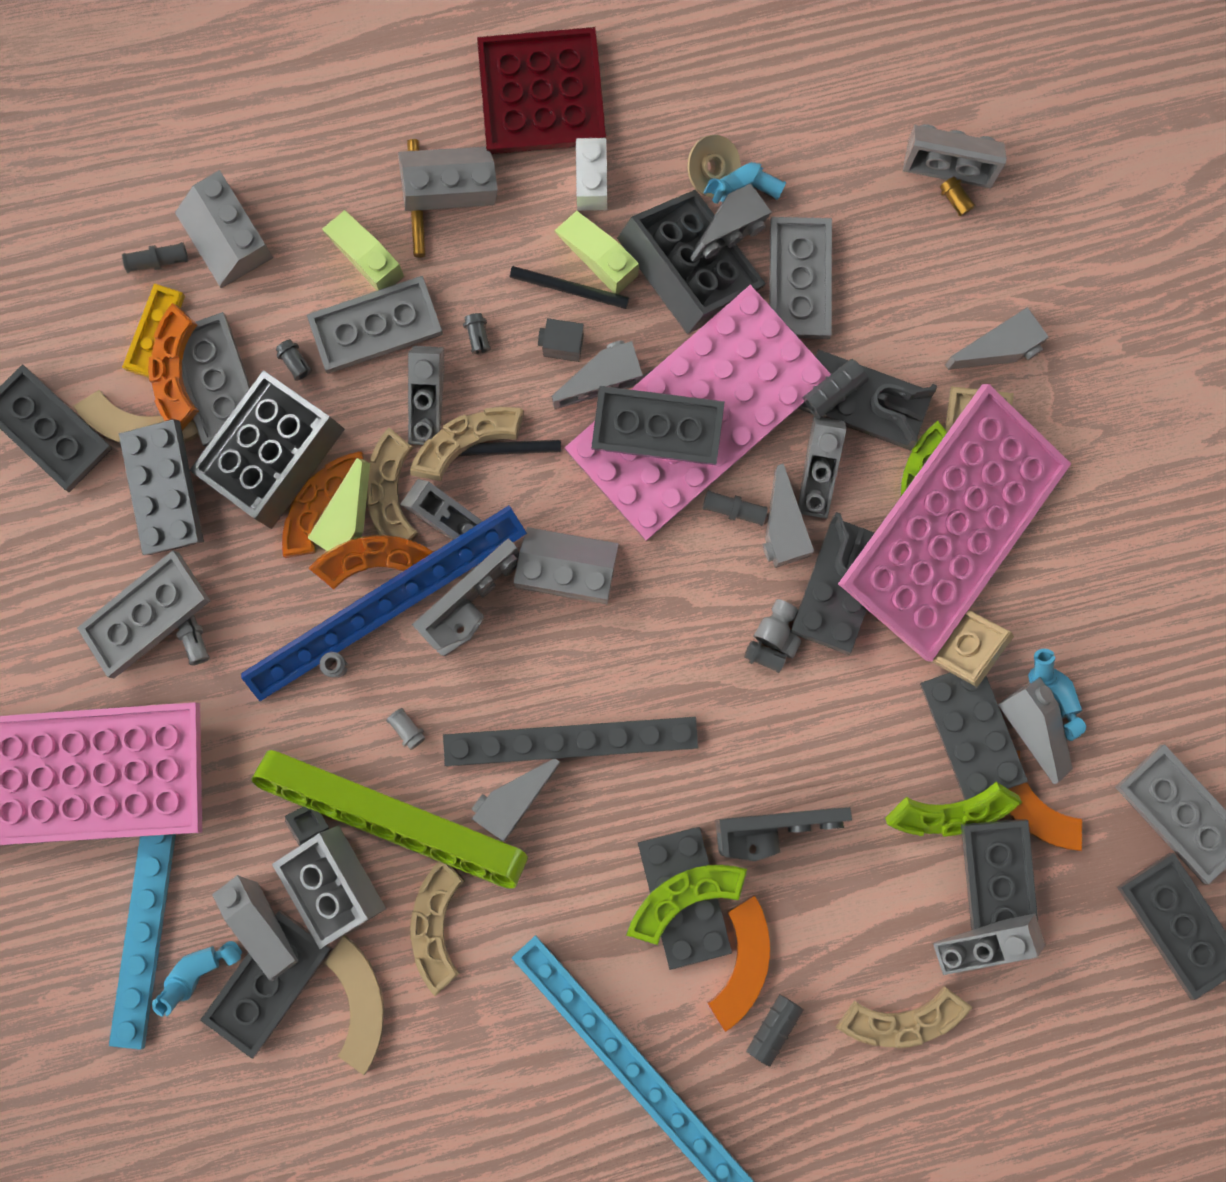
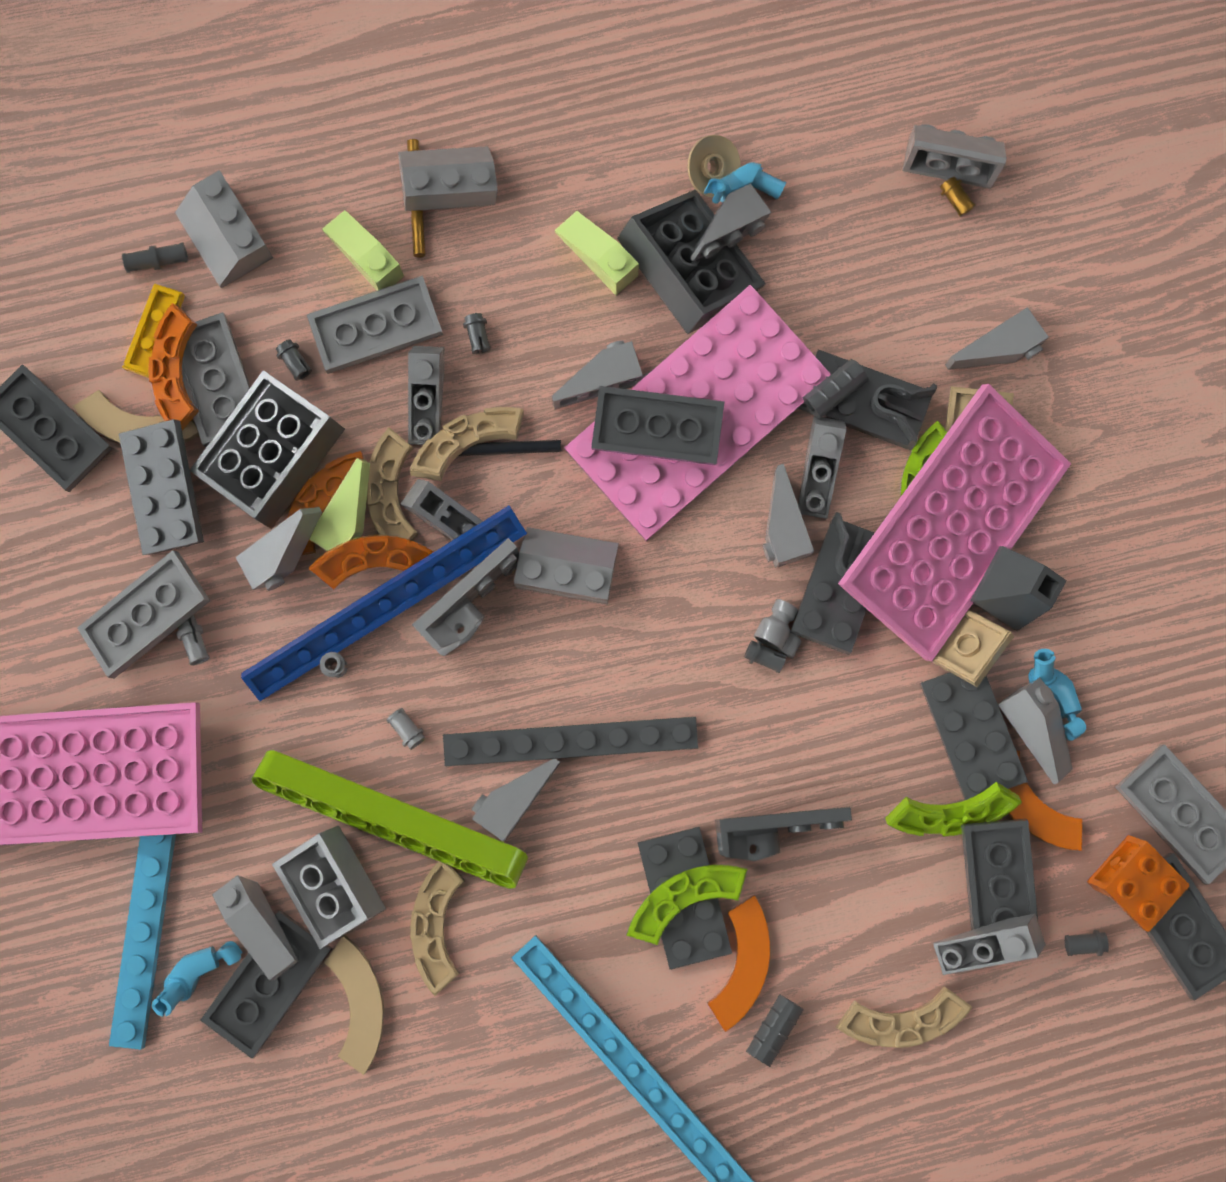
dark grey plate [285,807,329,846] -> none
dark red plate [477,27,607,154] -> none
black bar [510,266,629,309] -> none
dark grey brick [538,318,584,362] -> none
white brick [576,138,607,211] -> none
dark grey pin [702,490,768,526] -> none
light grey plate [769,217,832,339] -> none
none -> light grey slope [236,507,322,591]
none -> dark grey slope [970,546,1067,631]
none -> dark grey pin [1064,930,1109,956]
none -> orange bracket [1087,835,1189,932]

